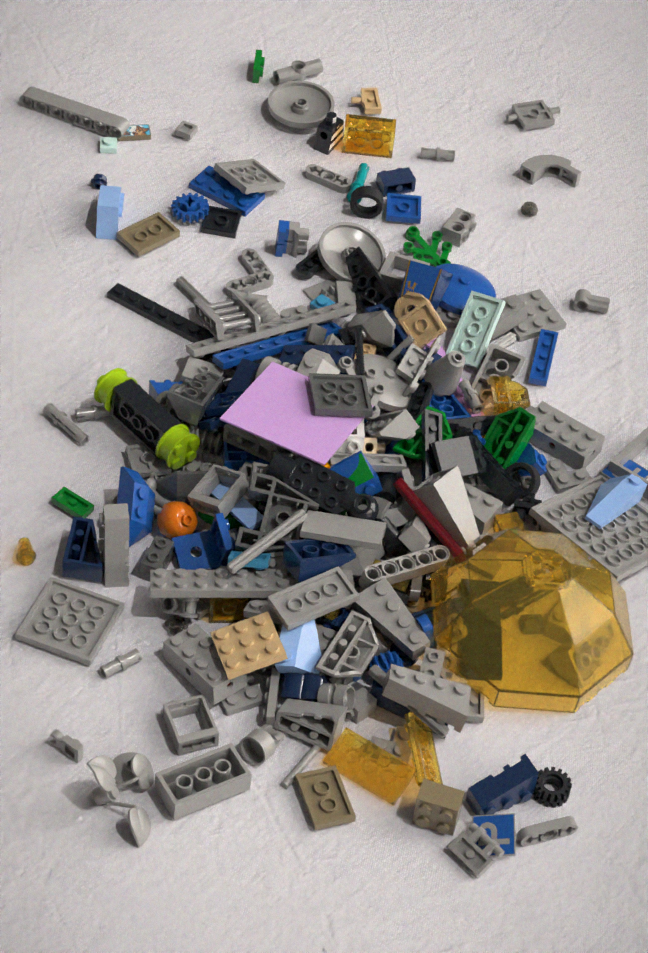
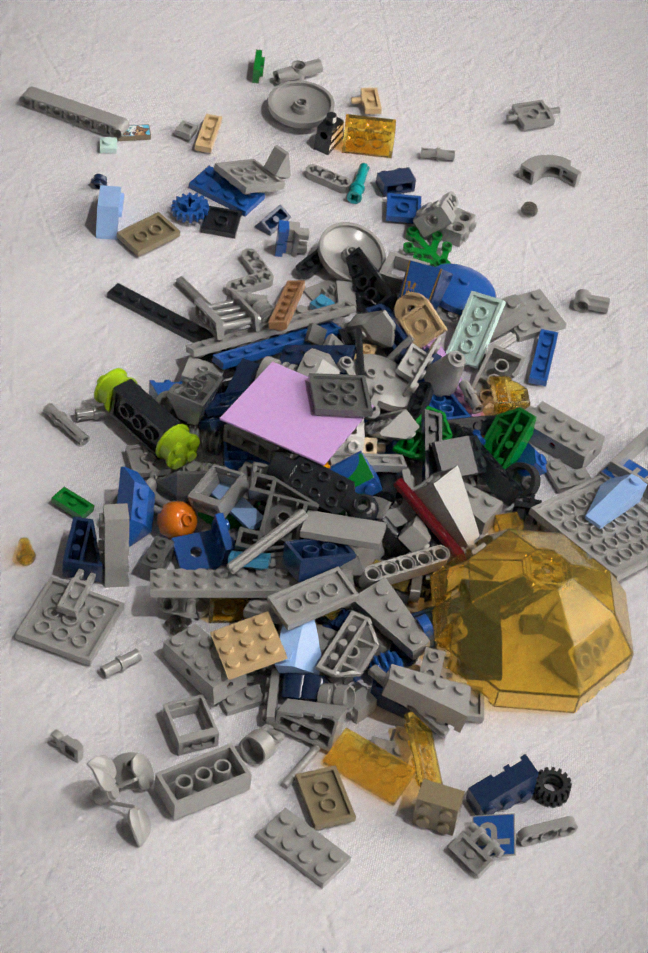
black tyre [350,186,383,219] -> none
none -> light grey hinge [57,569,96,617]
none -> tan plate [195,114,222,153]
none -> dark blue slope [254,204,291,236]
none -> light grey plate [257,807,351,889]
none -> light grey slope [263,145,291,178]
none -> medium nougat plate [268,280,305,331]
none -> light grey brick [413,191,458,237]

